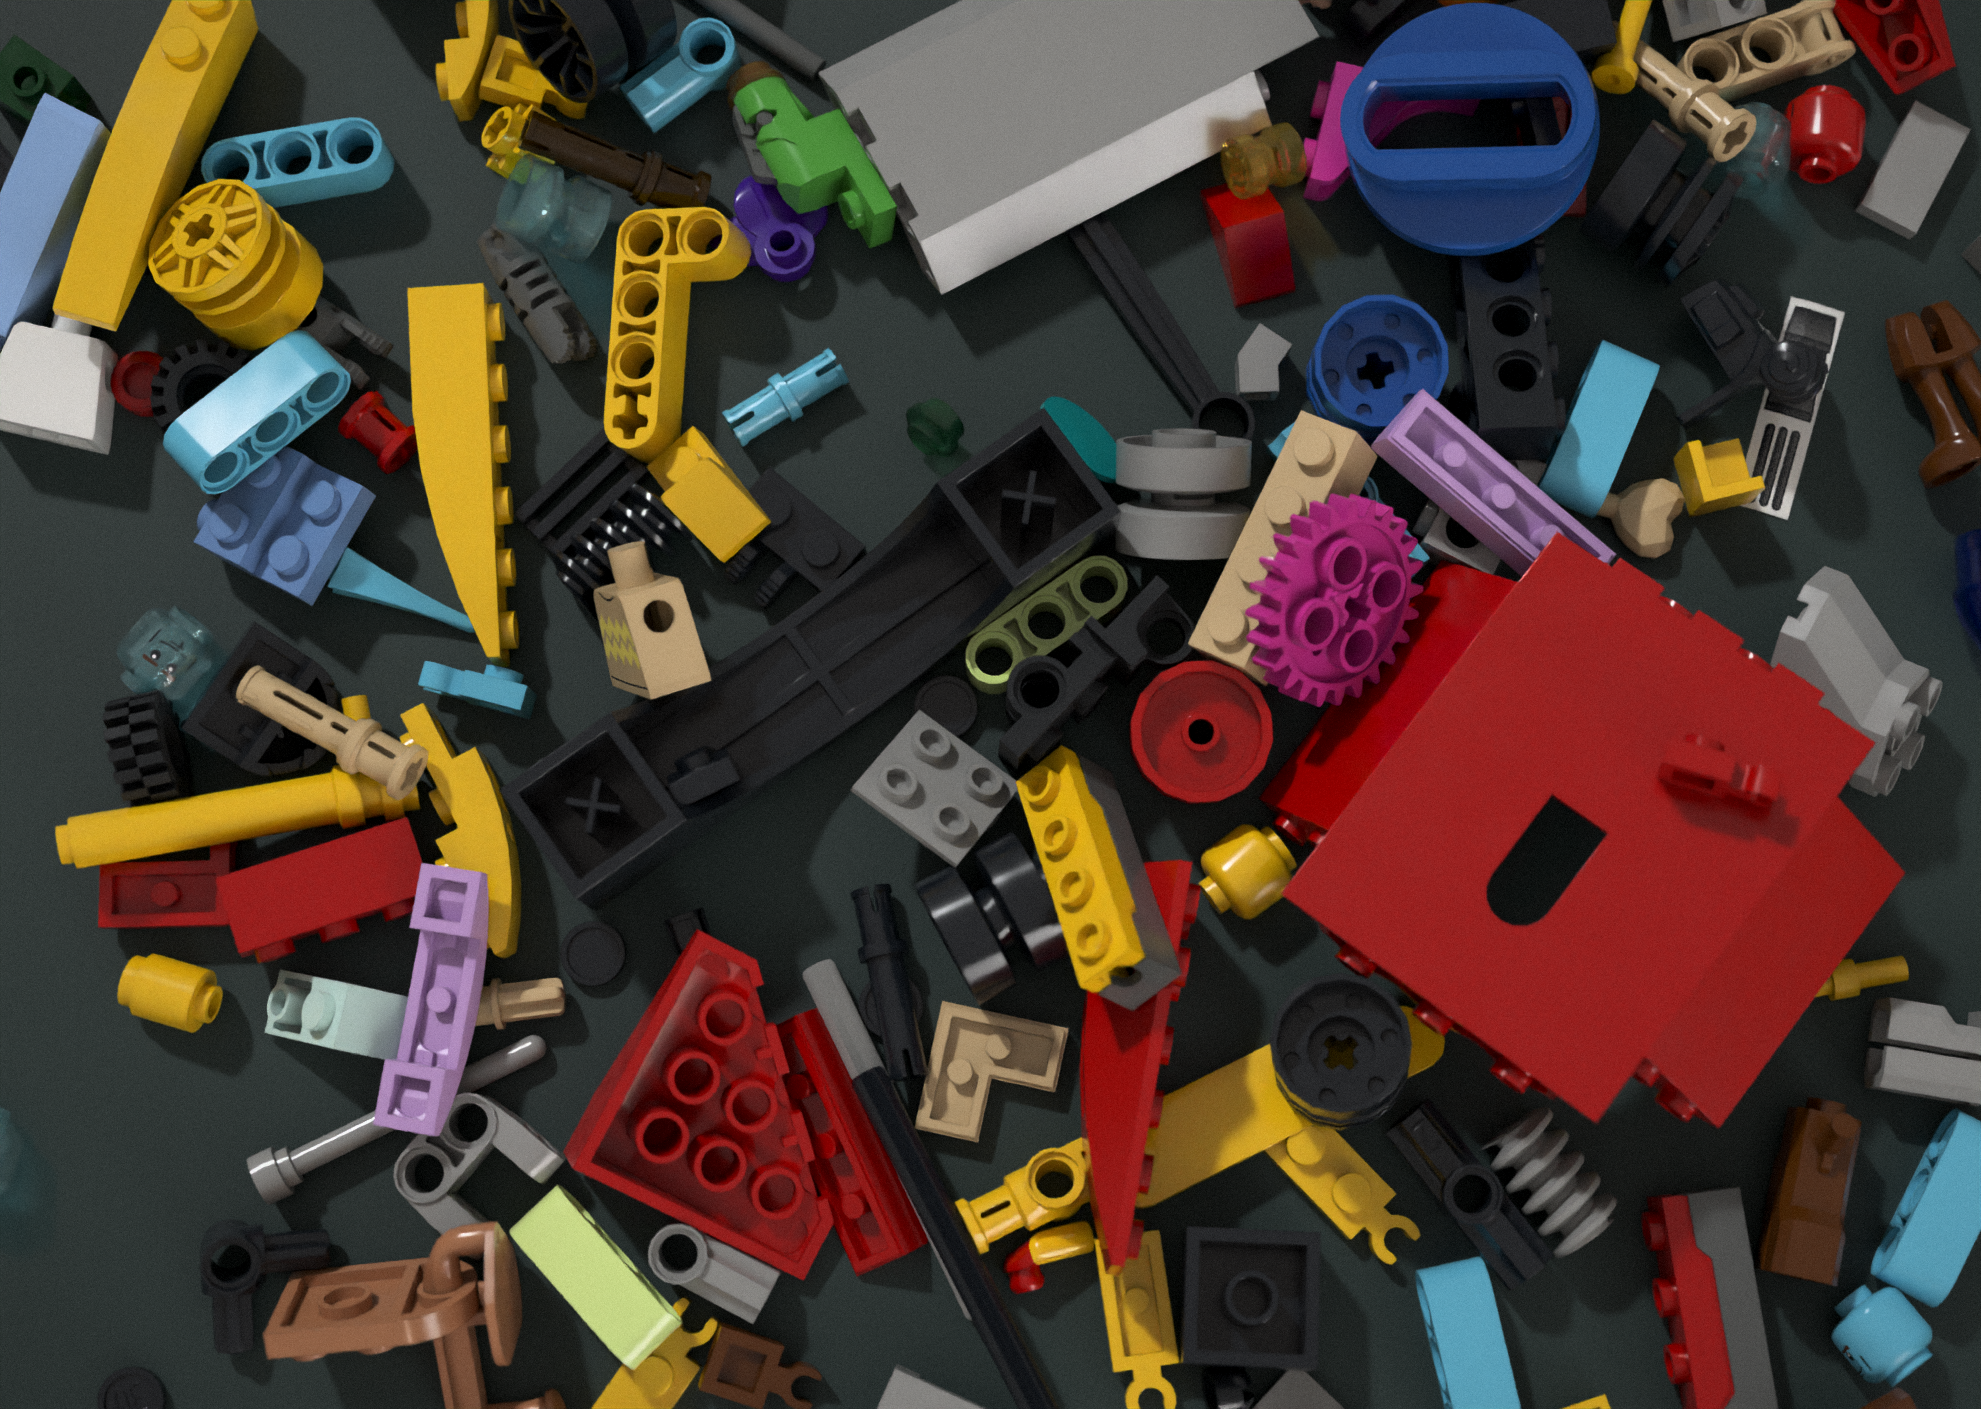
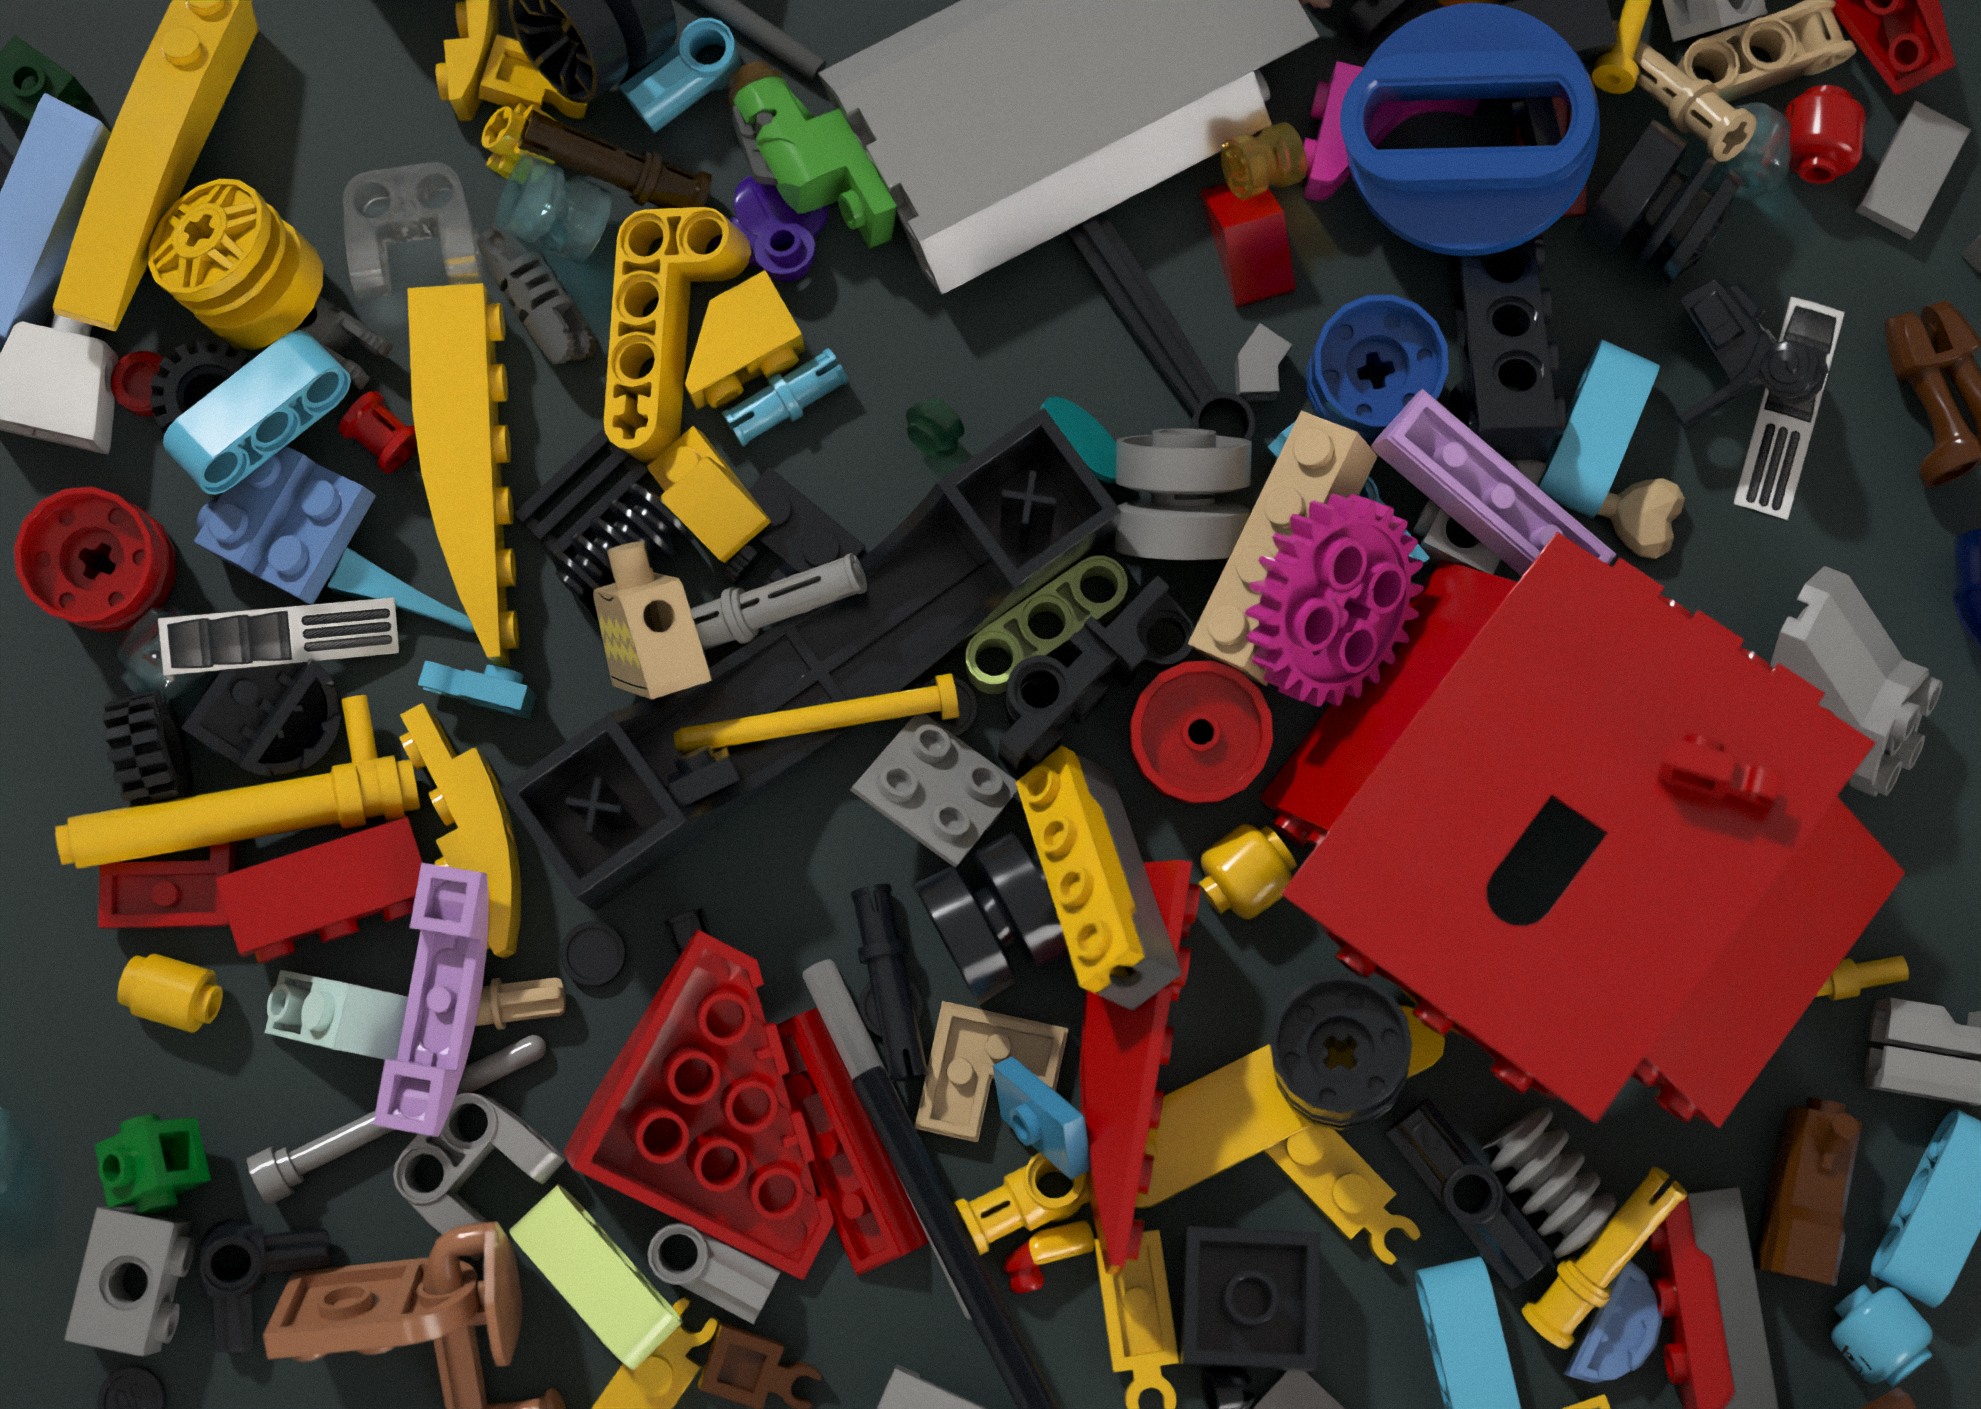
medium azure beam [201,117,394,208] -> none
tan pin [236,665,428,800] -> none
yellow panel [1673,438,1765,518] -> none
none -> red wheel [14,487,178,633]
none -> light grey brick [65,1207,195,1356]
none -> green brick [95,1114,211,1215]
none -> sticker [158,597,399,675]
none -> clear piece [343,162,484,300]
none -> yellow bar [673,673,959,753]
none -> yellow slope [685,270,805,410]
none -> light grey pin [690,553,867,656]
none -> dark azure plate [993,1057,1090,1179]
none -> yellow pin [1522,1166,1687,1349]
none -> medium blue plate [1564,1260,1662,1383]

